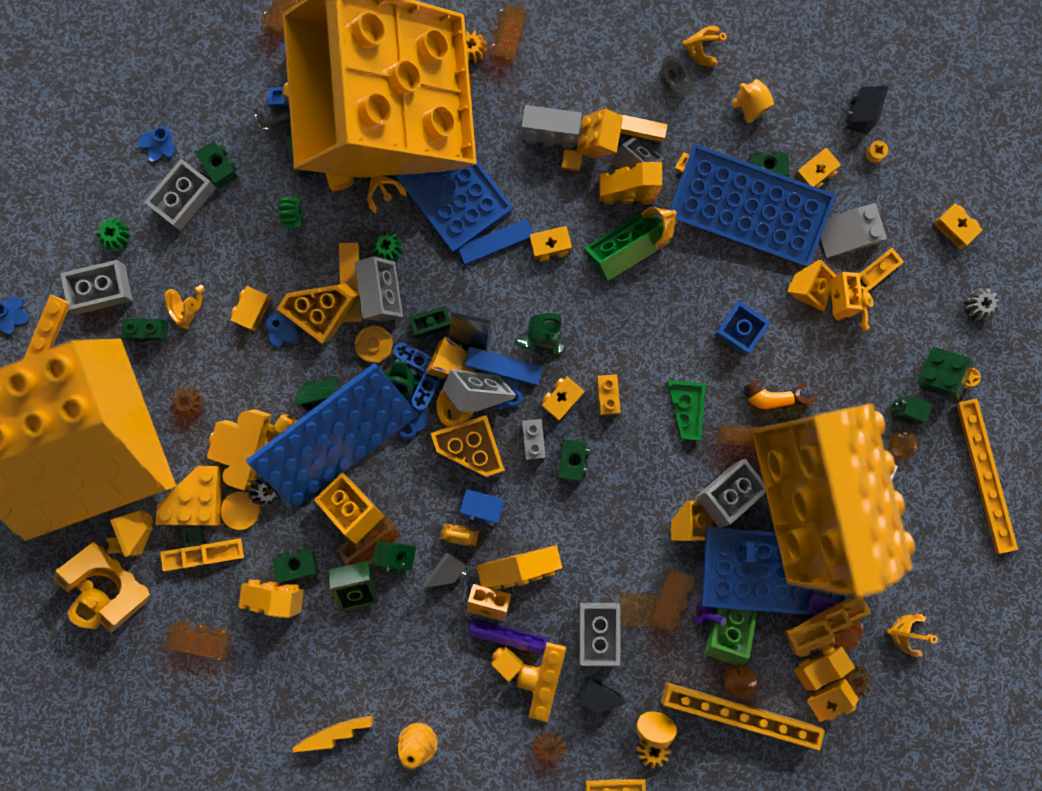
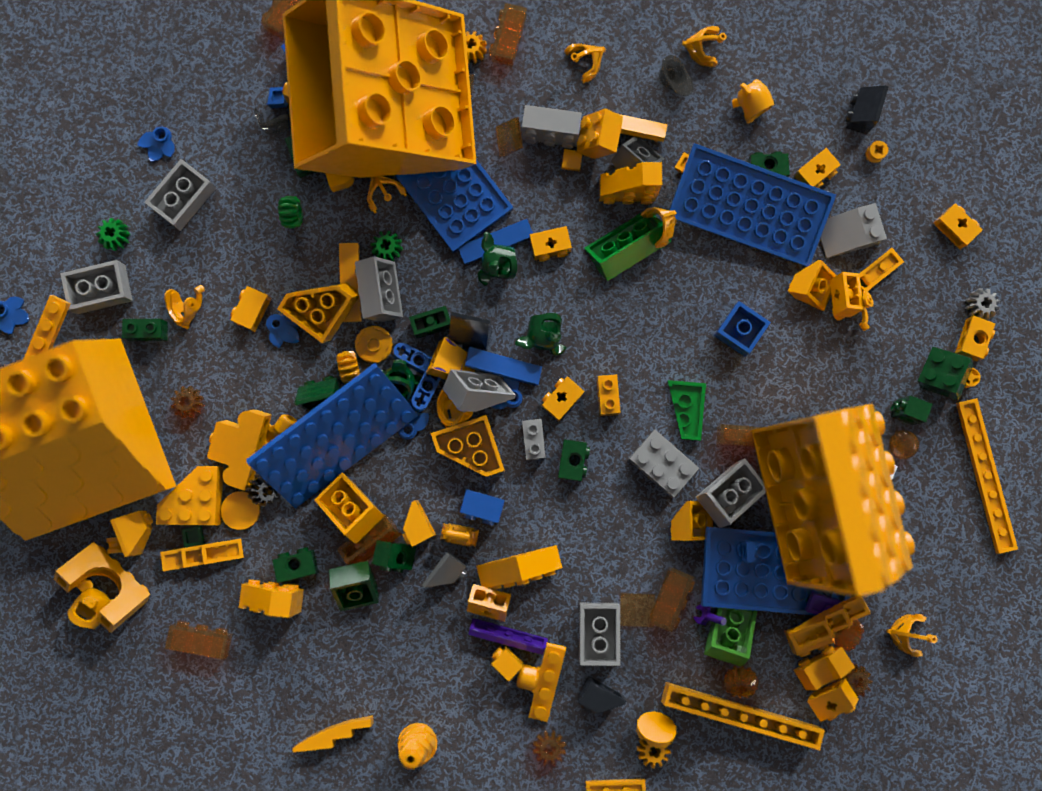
dark green brick [195,141,238,188] -> none
light orange piece [744,380,817,409] -> none
none -> light orange gear [336,351,360,384]
none -> light orange slope [402,500,436,547]
none -> dark green piece [478,232,517,286]
none -> clear orange piece [496,117,523,157]
none -> light orange helmet [564,43,606,83]
none -> light grey brick [628,430,699,498]
none -> light orange brick [955,316,995,361]

